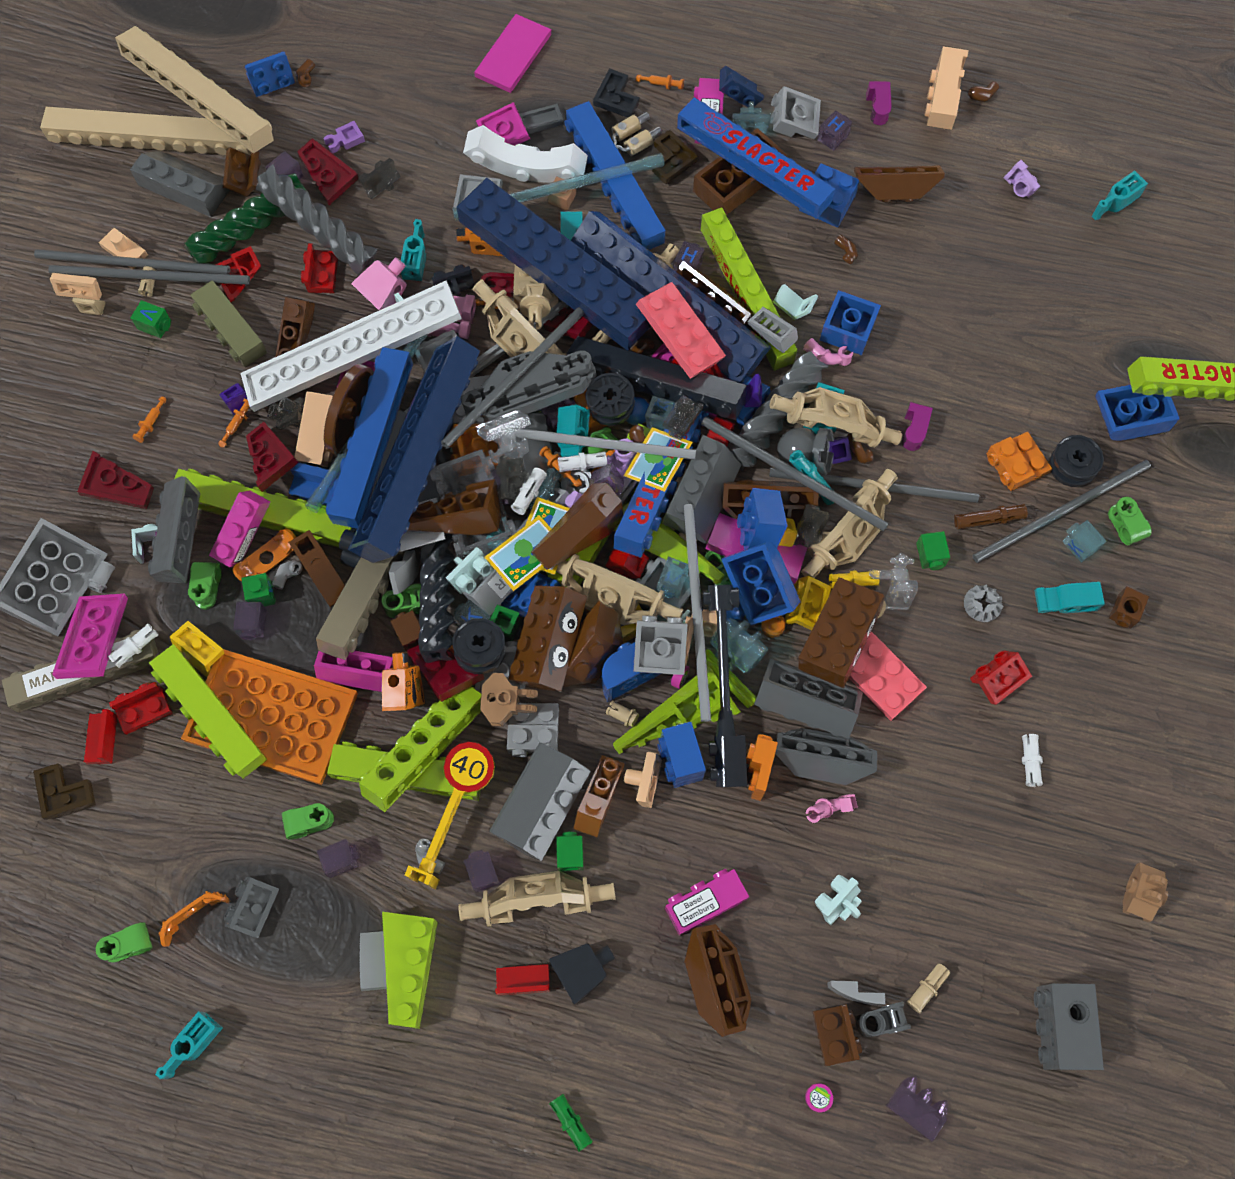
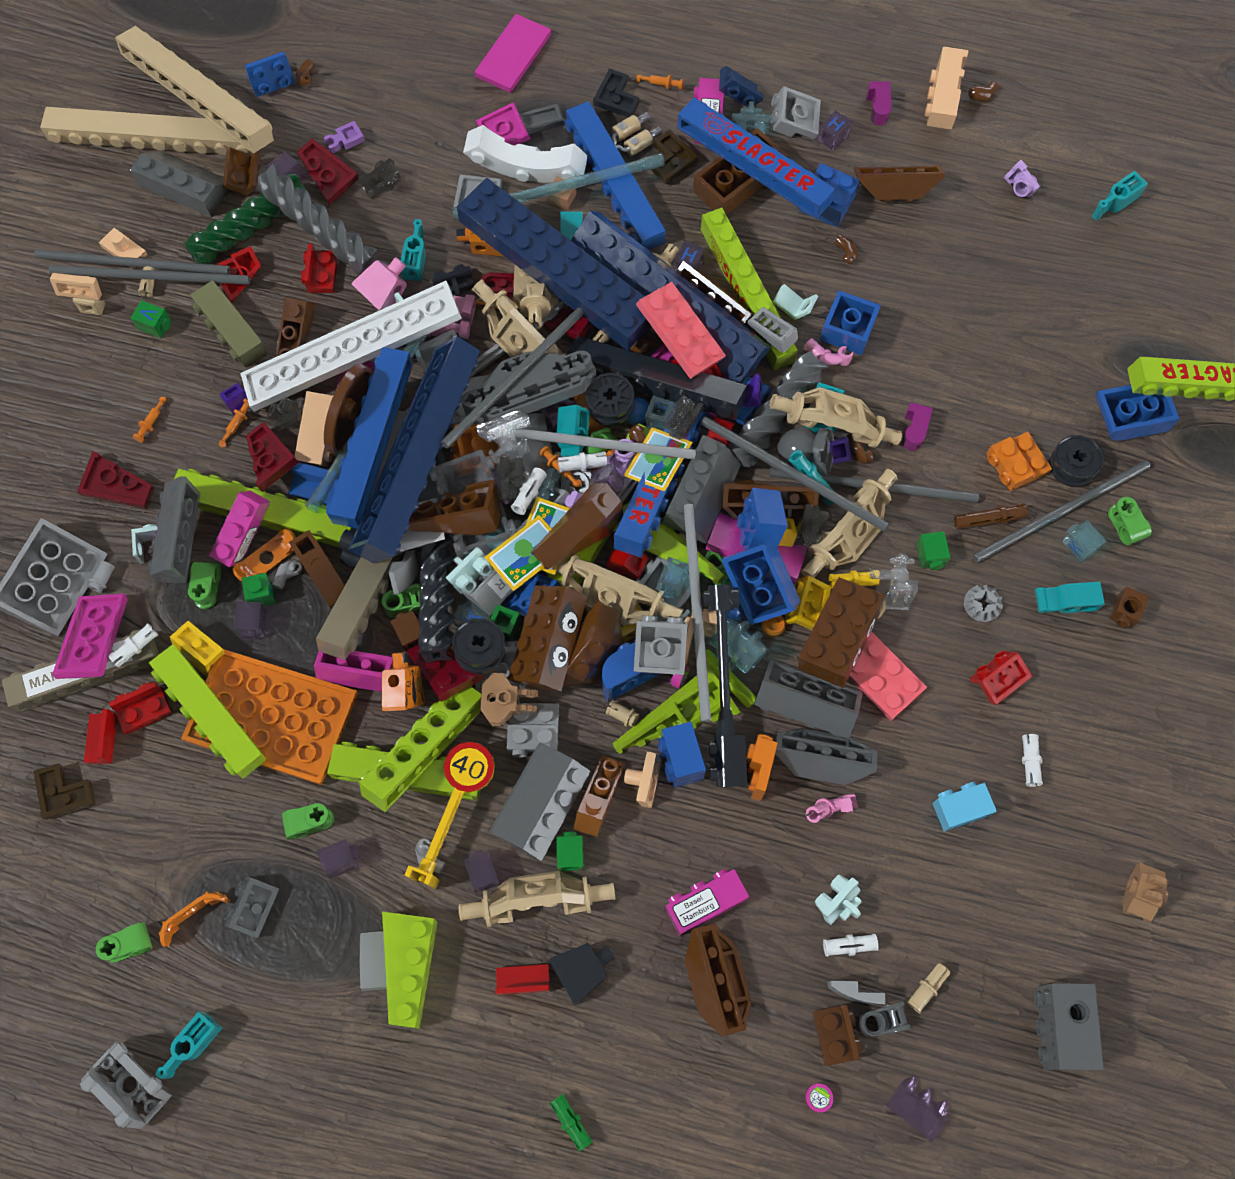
none -> light grey piece [80,1041,172,1129]
none -> white pin [823,934,878,957]
none -> medium azure brick [932,782,997,832]

